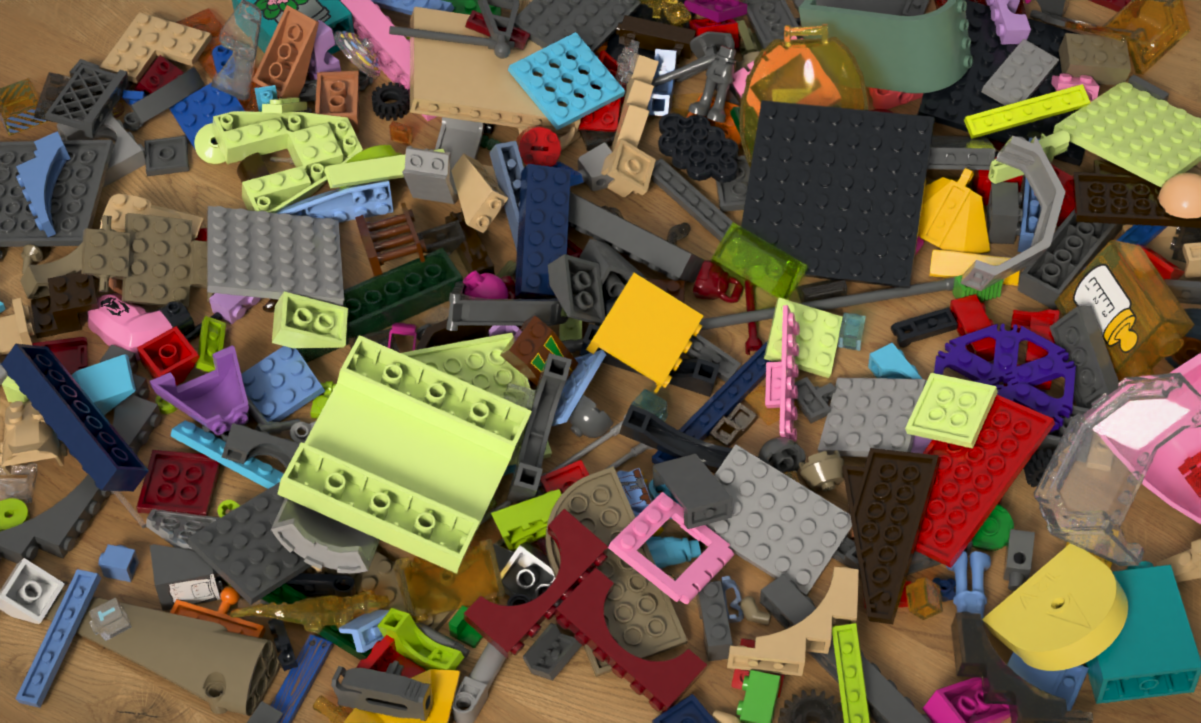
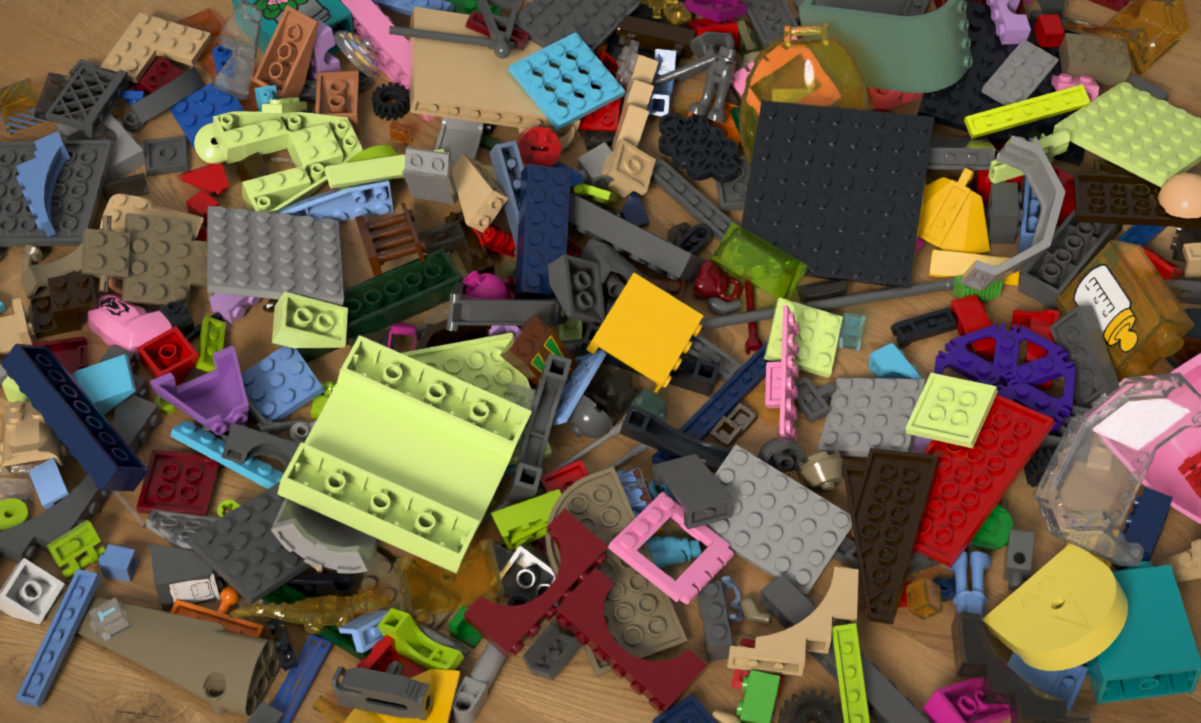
none -> light blue panel [29,458,69,510]
none -> lime plate [46,520,105,579]
none -> clear smoke panel [103,173,149,204]
none -> red slope [176,162,230,196]
none -> red brick [186,190,220,228]
none -> red hinge [471,224,515,258]
none -> lime plate [574,183,619,205]
none -> clear smoke panel [583,365,642,427]
none -> dark blue slope [621,191,650,227]
none -> black plate [677,224,712,256]
none -> dark grey arm [707,297,742,316]
none -> red brick [1033,14,1065,48]
none -> dark blue brick [1114,487,1173,570]

